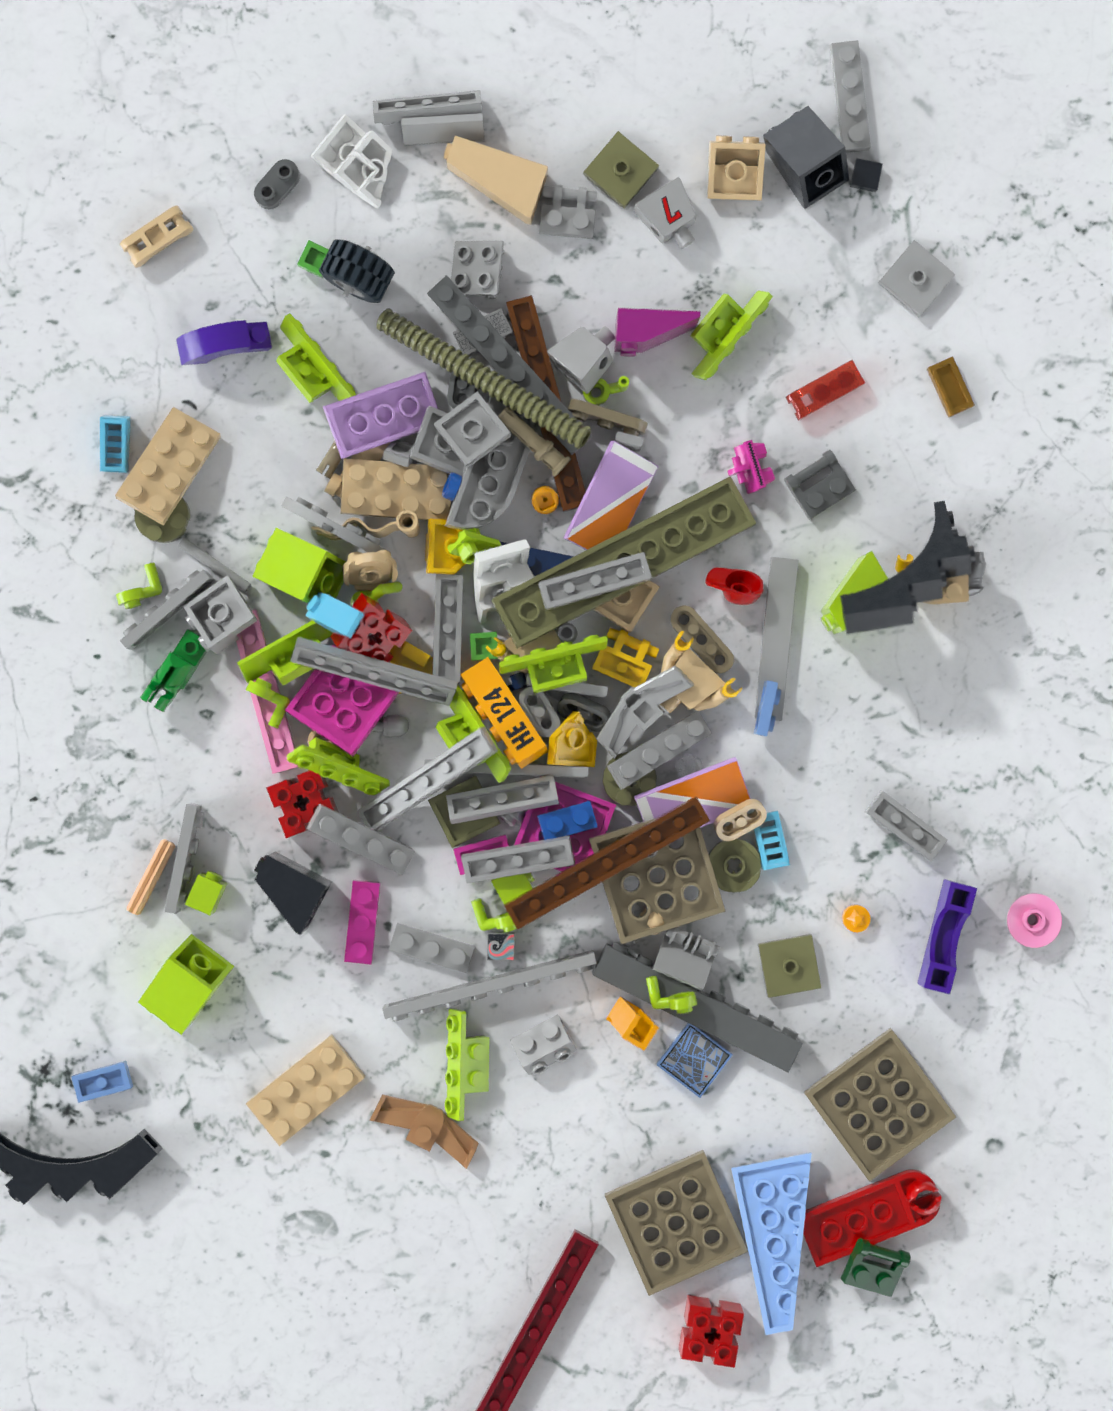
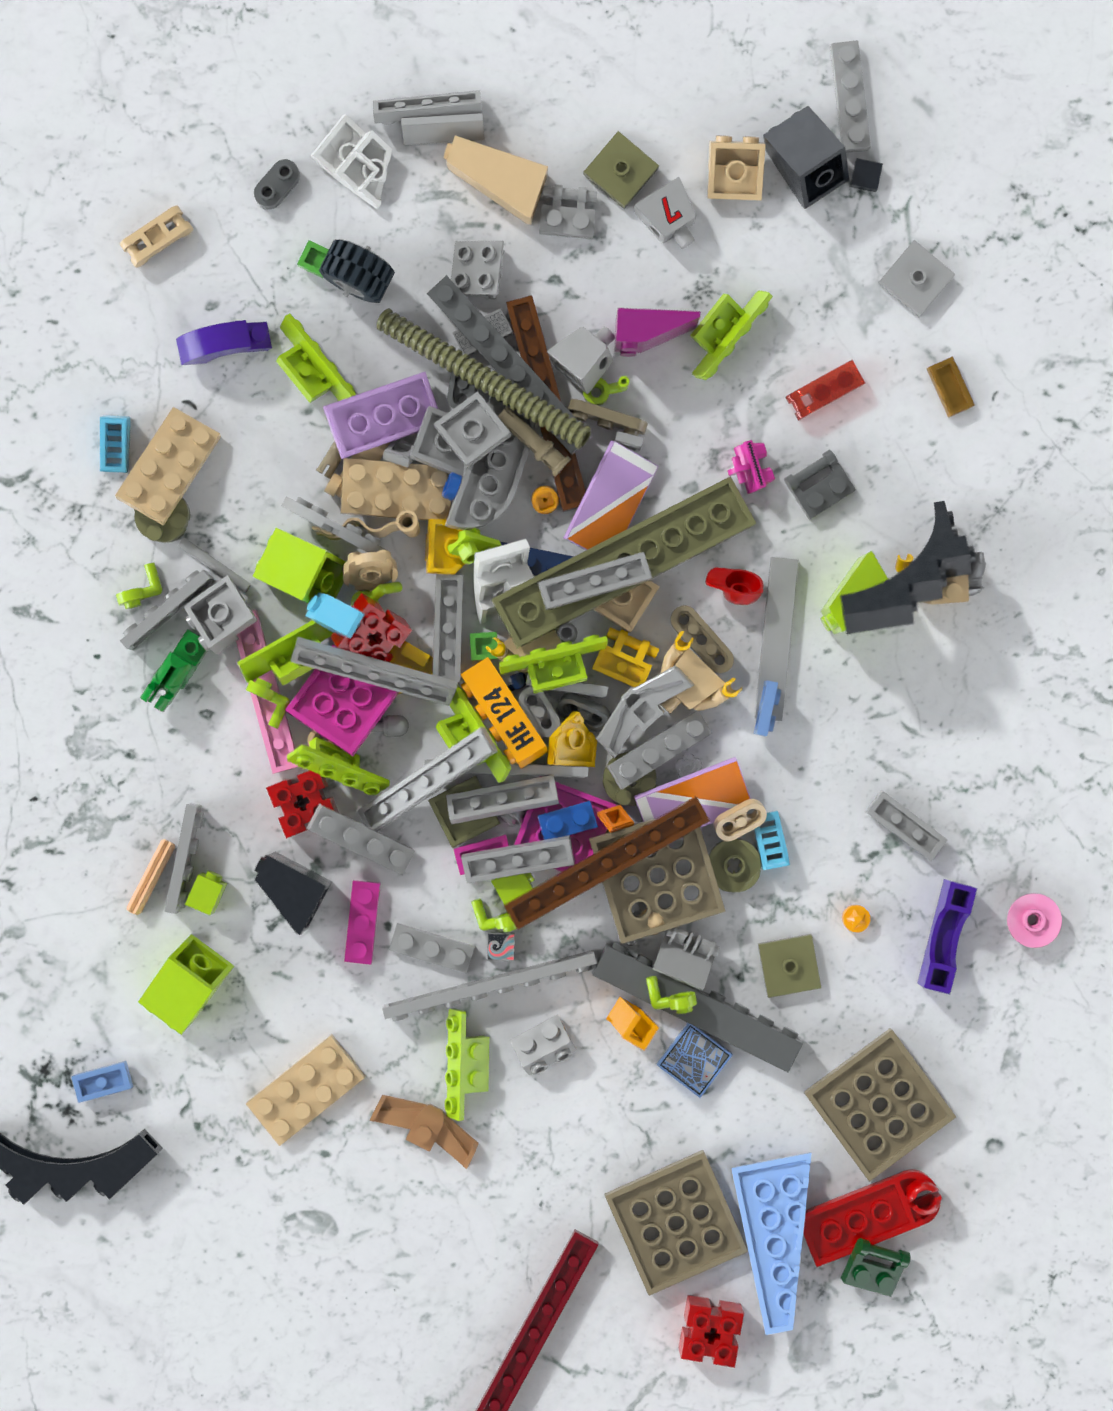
none -> orange slope [597,805,634,833]

